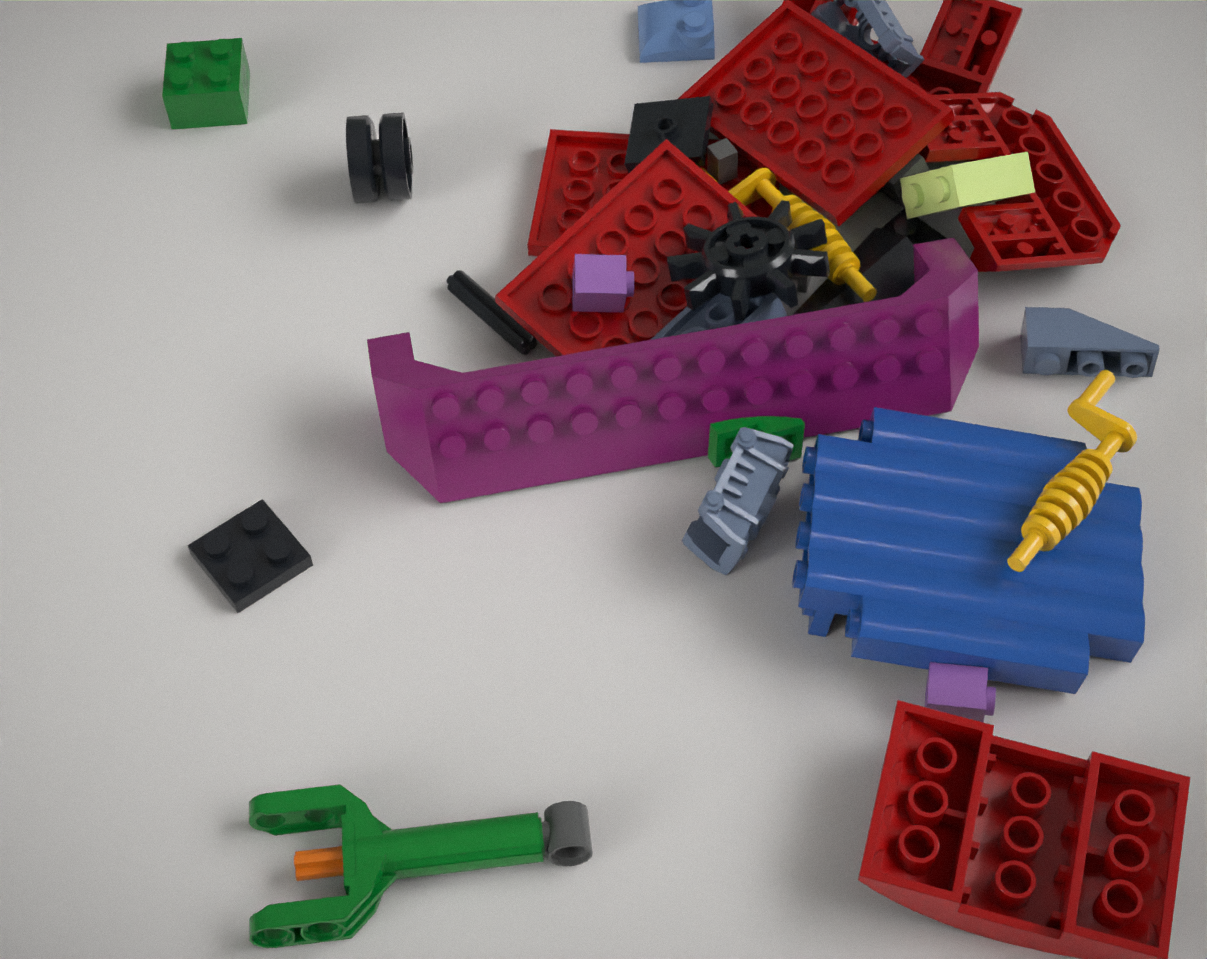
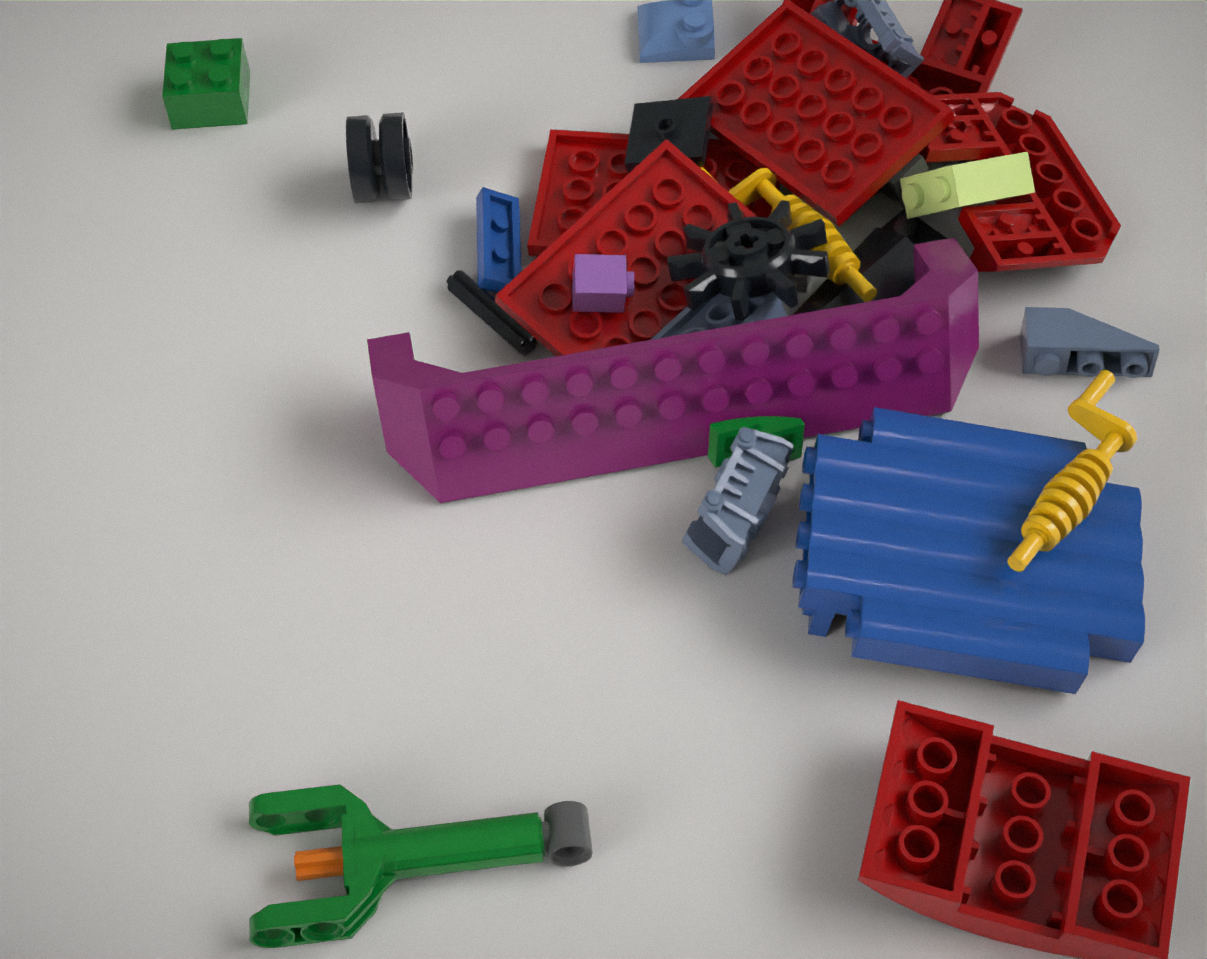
black plate [187,499,313,613] -> none
flat silver piece [707,138,738,184] -> none
medium lavender brick [925,662,996,722] -> none
none -> blue plate [476,187,521,293]

